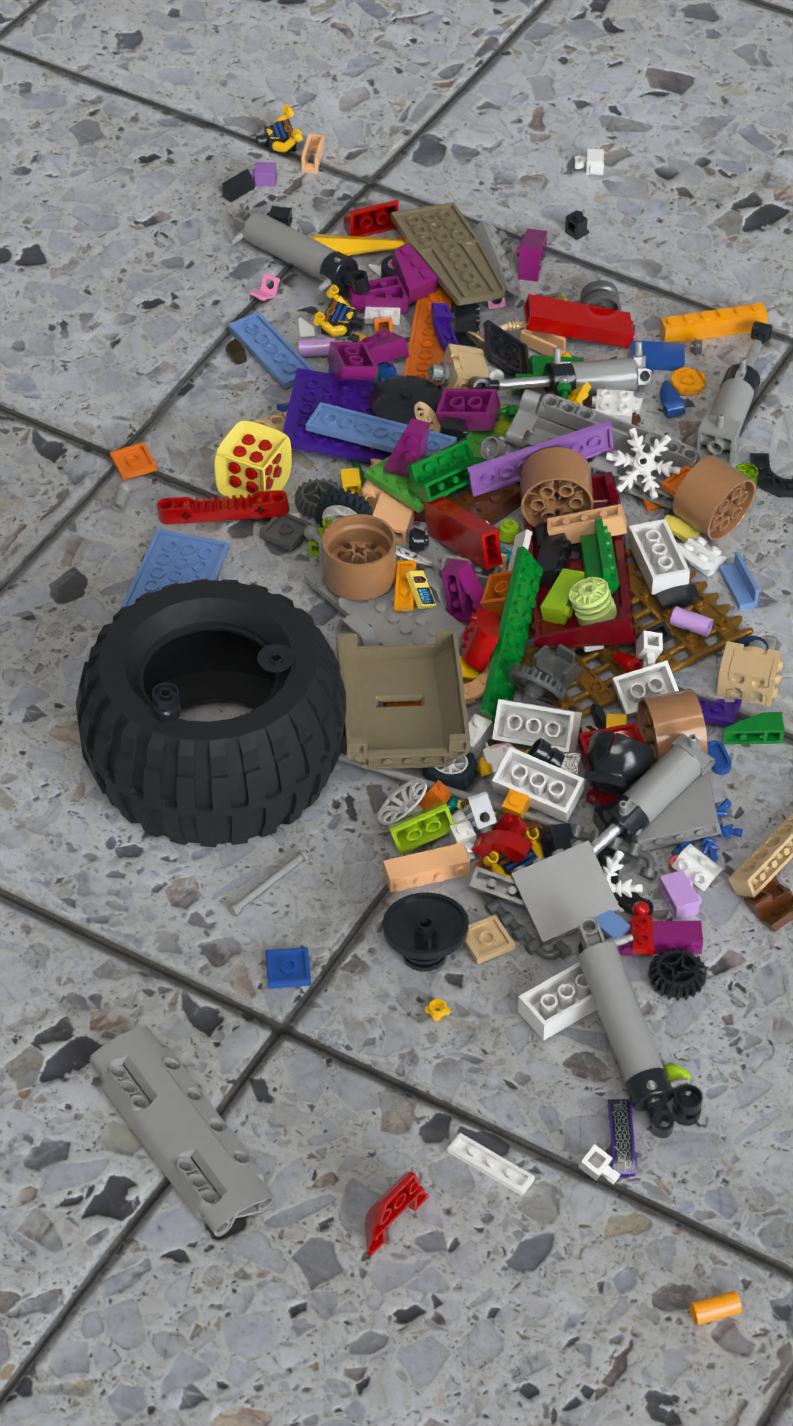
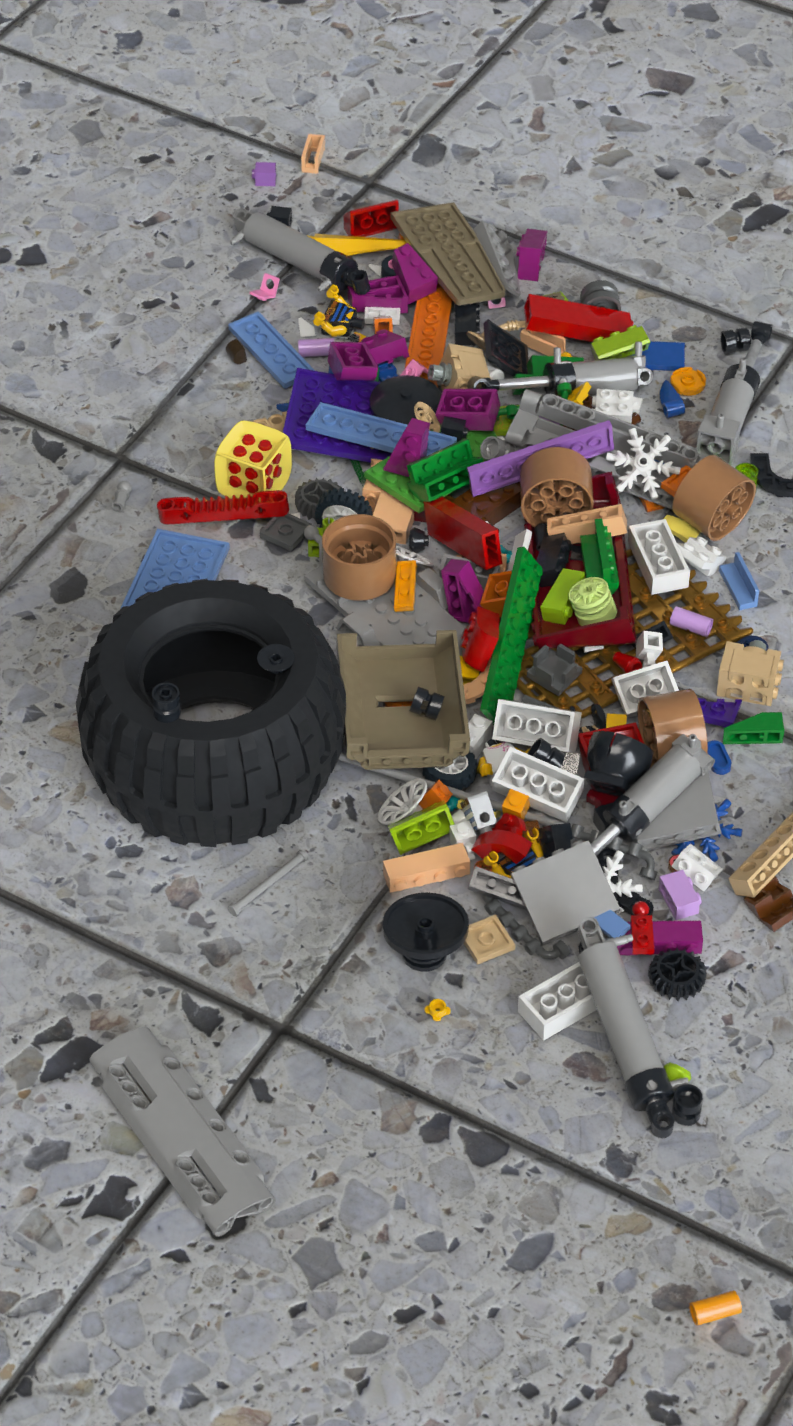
orange plate [110,442,157,481] -> none
black slope [222,169,255,202] -> none
torso [256,104,302,153] -> none
blue tile [265,947,311,989] -> none
yellow brick [340,468,361,496] -> none
red wedge [365,1171,429,1257] -> none
light yellow tile [405,570,436,609] -> none
dark purple slope [431,303,464,353] -> none
white tile [447,1133,535,1196] -> none
lime cone [498,519,522,543] -> none
dark grey wheel [508,664,566,704] -> none
black brick [565,210,589,240] -> none
white brick [575,149,604,175] -> none
white brick [579,1144,620,1185] -> none
slope [607,1099,636,1177] -> none
black slope [656,584,702,610] -> none
light orange brick [659,302,768,343] -> none
dark grey plate [691,338,702,356] -> none
none -> bright pink bracket [400,359,428,377]
none -> black wheel [409,687,445,720]
none -> lime slope [590,325,650,360]
none -> black wheel [720,327,751,354]

